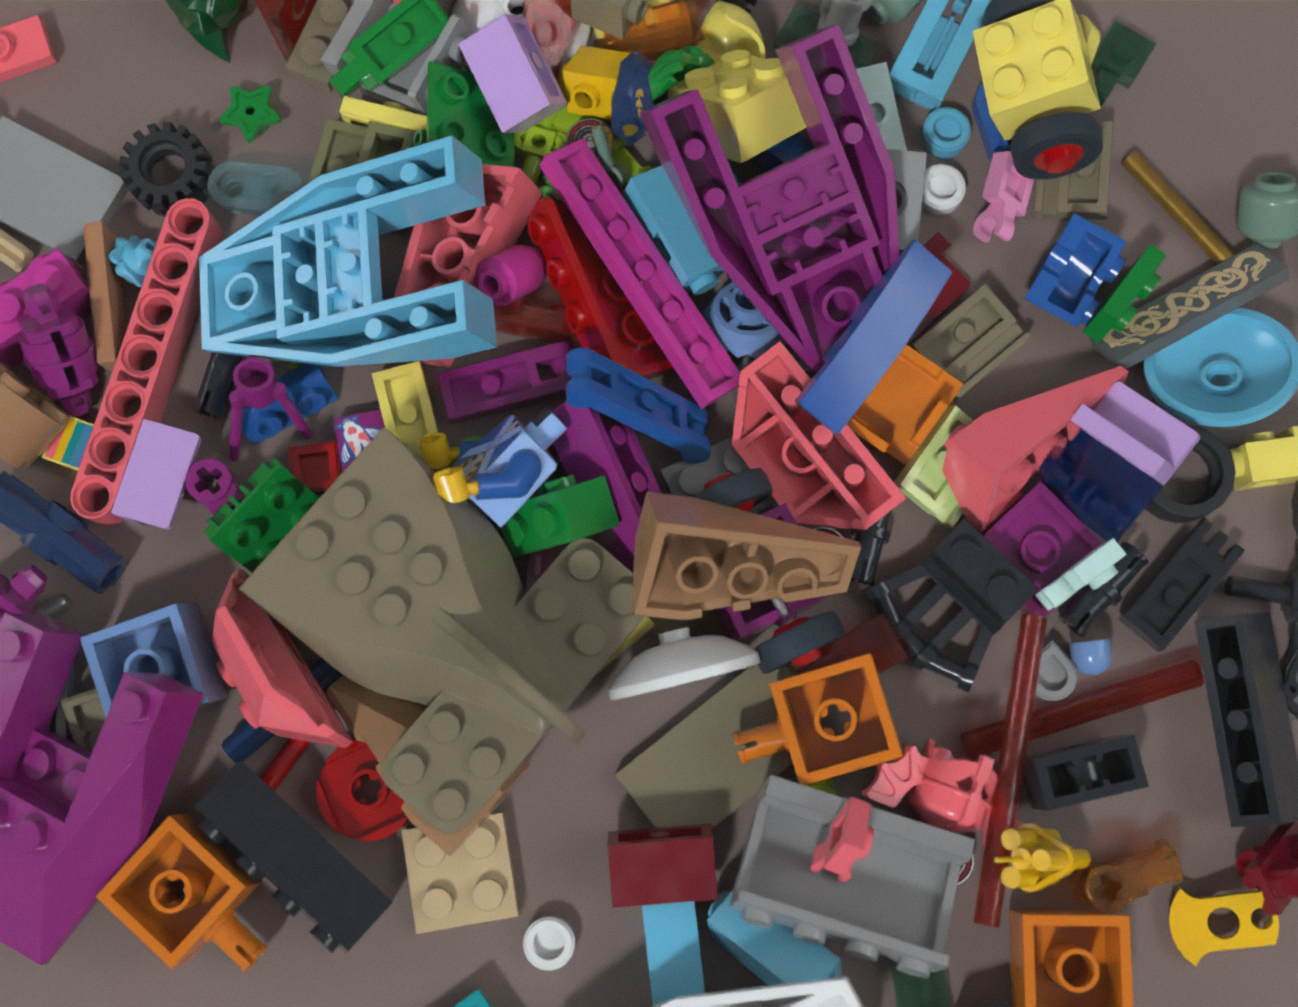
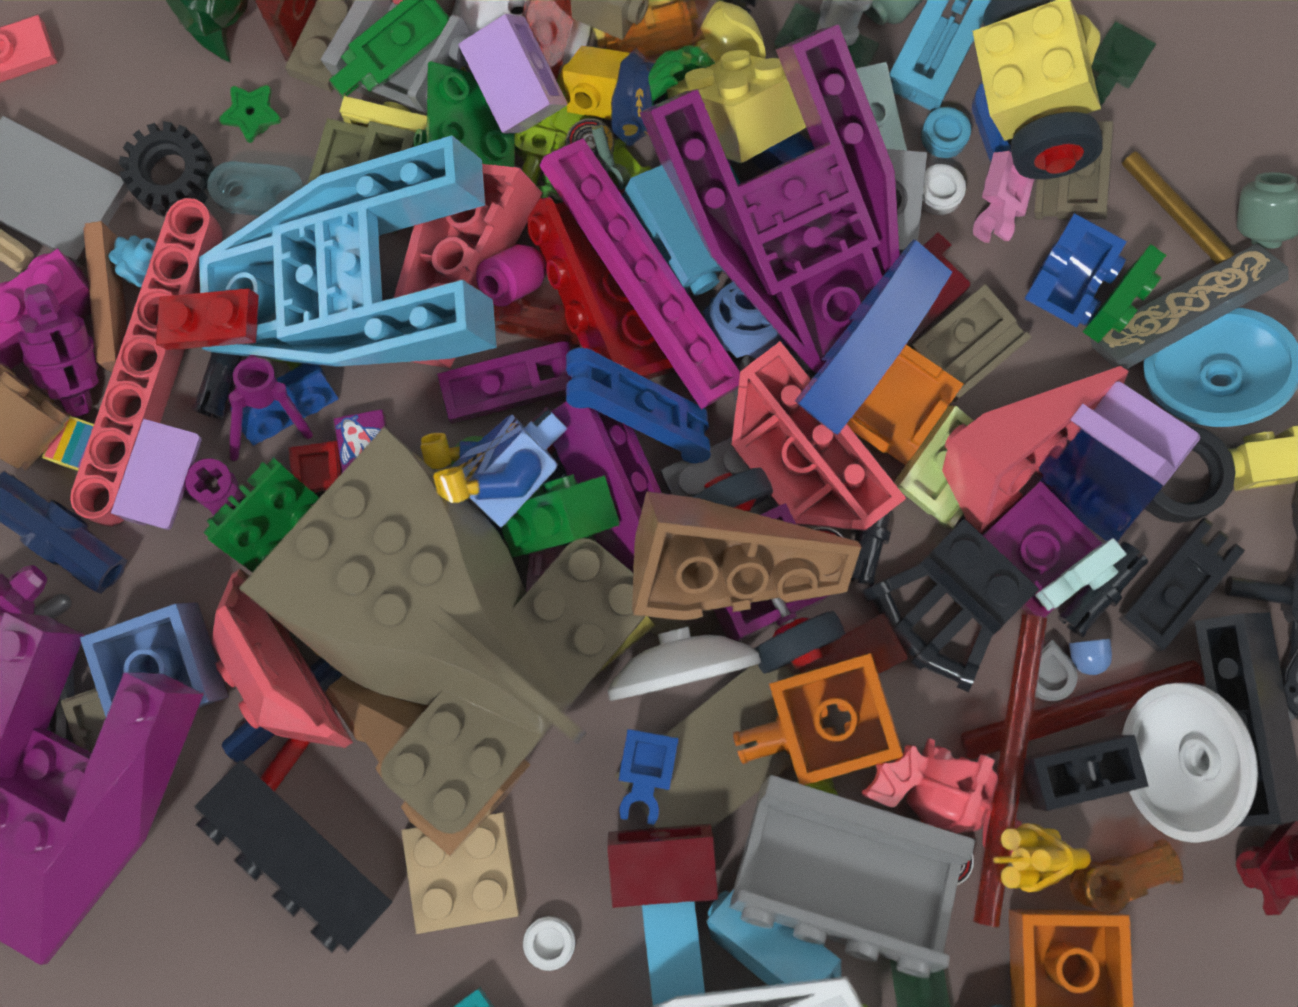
orange brick [95,814,269,973] -> none
red plate [316,739,409,842] -> none
light yellow plate [371,361,439,461] -> none
coral plate [811,797,874,883] -> none
yellow piece [1168,887,1279,967] -> none
none -> red plate [156,288,259,350]
none -> blue plate [618,729,679,825]
none -> white dish [1122,683,1257,842]

